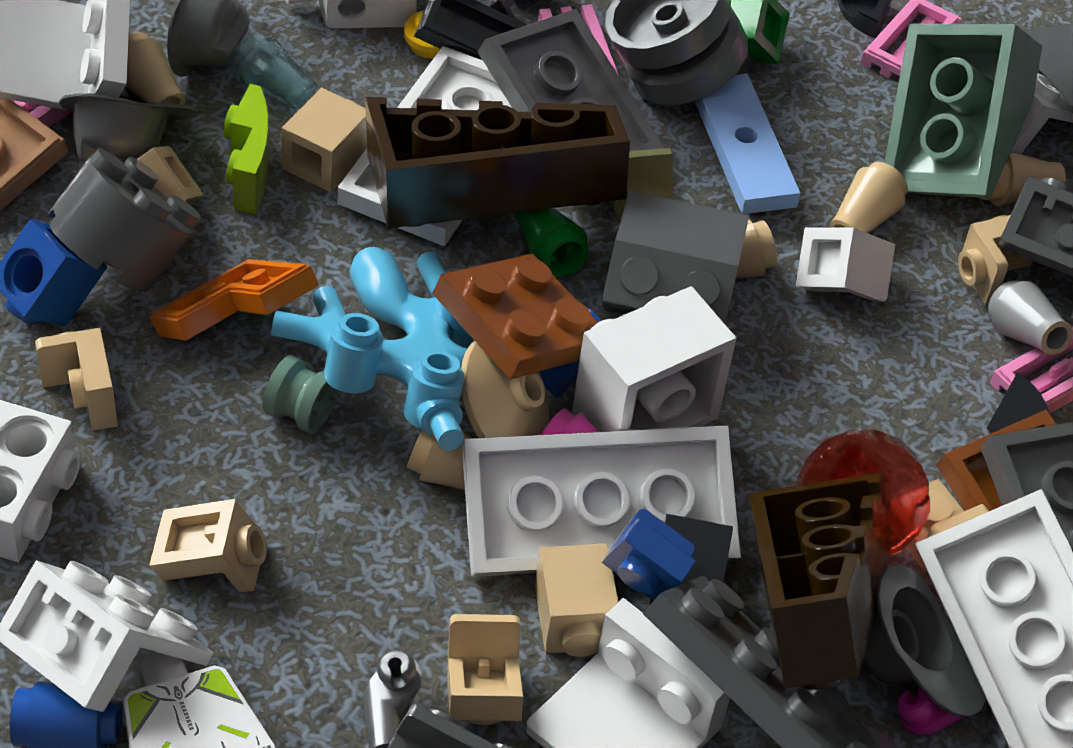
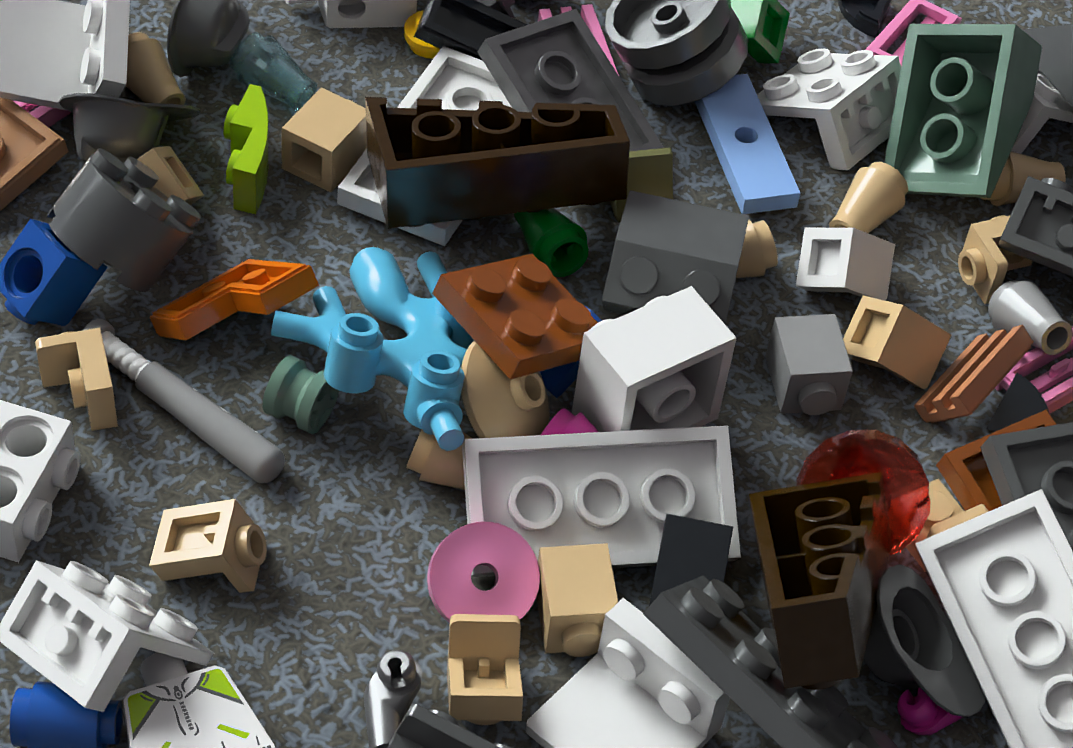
blue bracket [601,509,696,601] -> none
none -> light grey piece [82,318,285,483]
none -> bright pink piece [427,522,540,623]
none -> white bracket [757,49,901,170]
none -> light grey brick [765,314,853,415]
none -> tan panel [843,295,951,389]
none -> nougat tile [914,325,1033,423]

